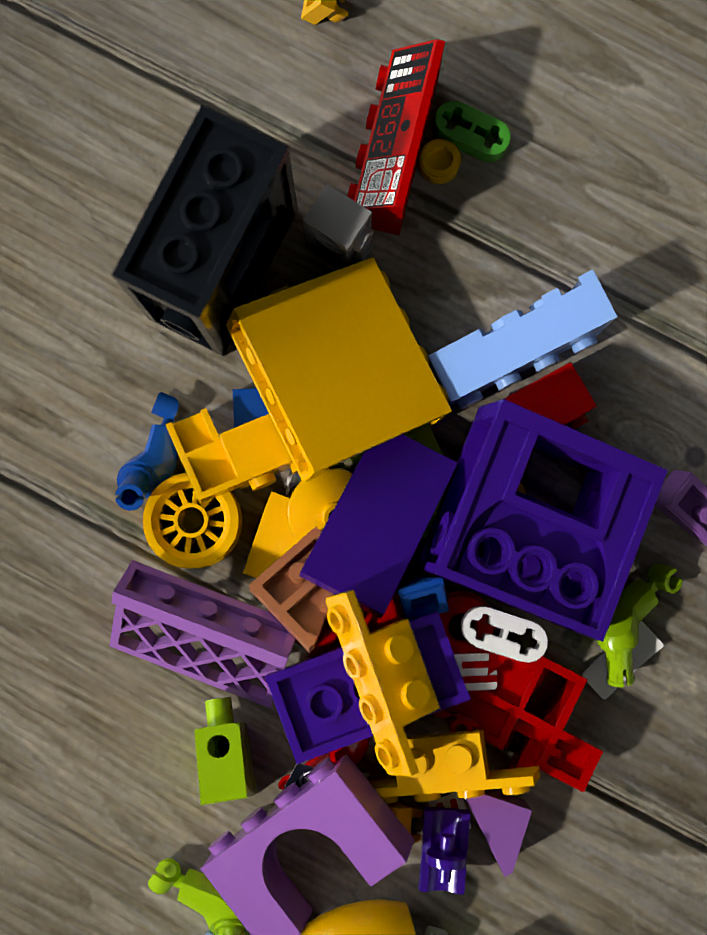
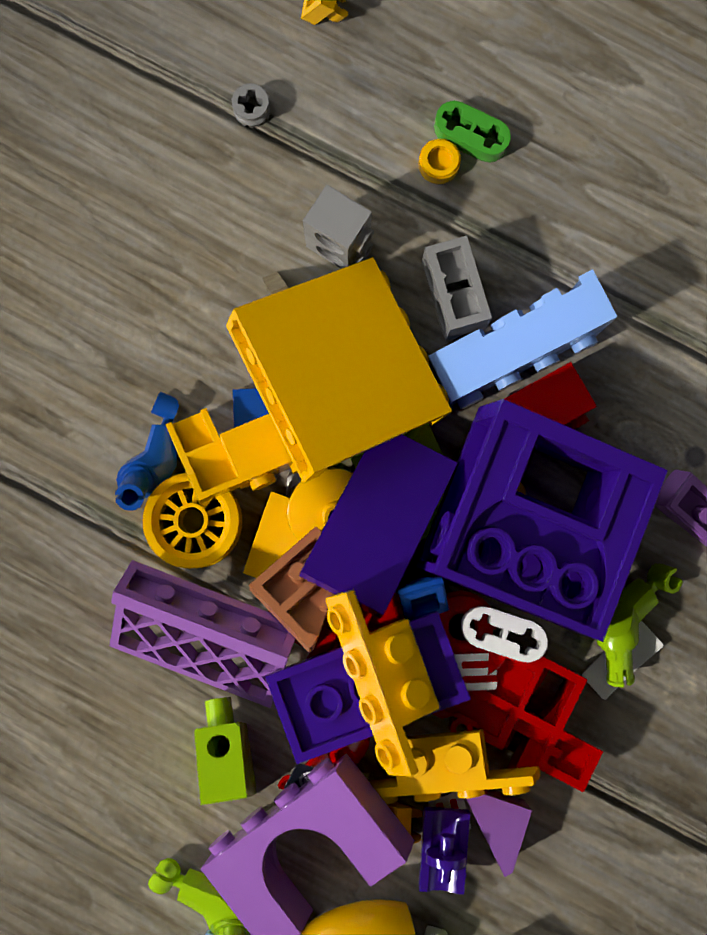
black piece [111,104,298,356] -> none
slope [347,39,446,236] -> none
none -> light grey bush [232,83,270,128]
none -> light grey brick [422,235,492,341]

